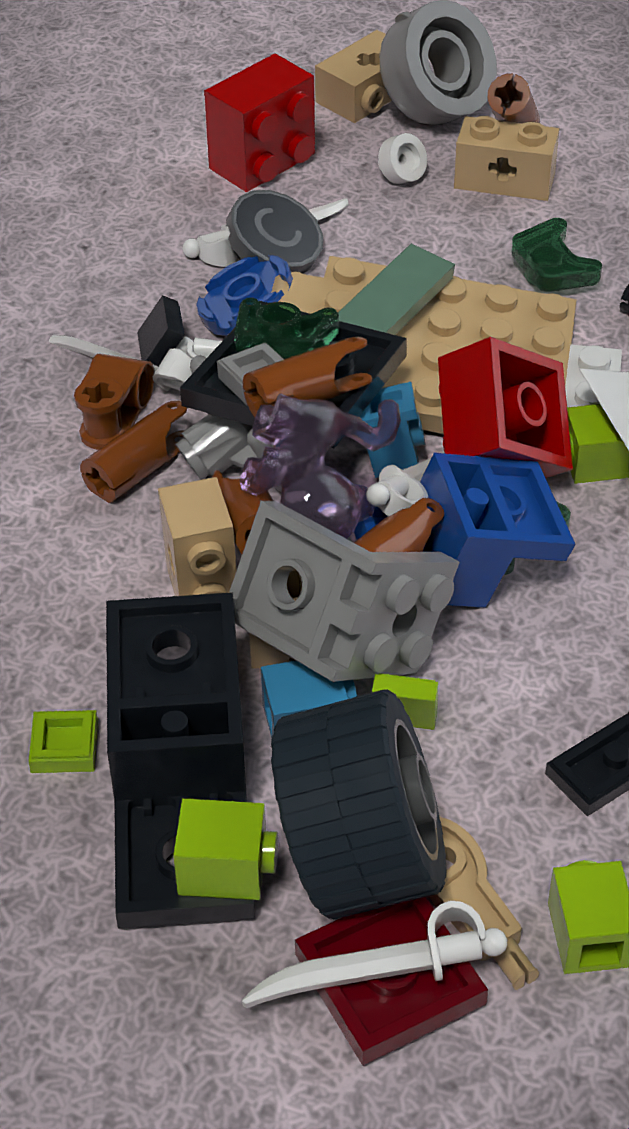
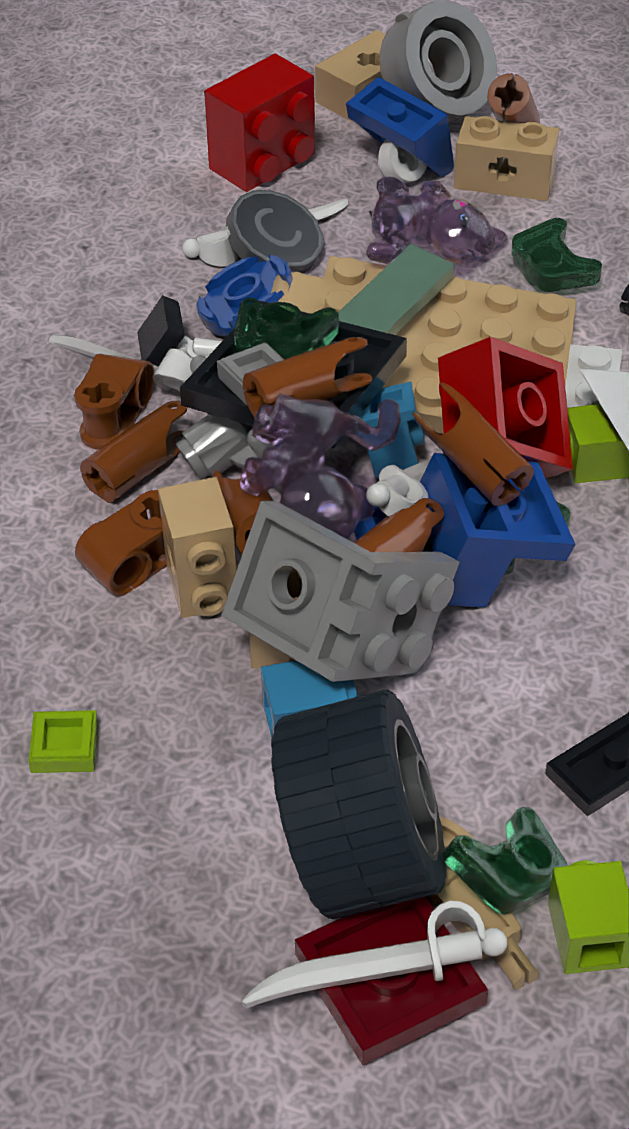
black bracket [106,592,255,929] -> none
lime brick [173,798,278,900] -> none
lime tile [372,673,438,730] -> none
none -> dark orange piece [75,490,167,596]
none -> blue tile [346,77,454,177]
none -> clear purple animal [366,177,508,265]
none -> dark orange piece [412,382,534,506]
none -> clear green piece [443,807,568,915]

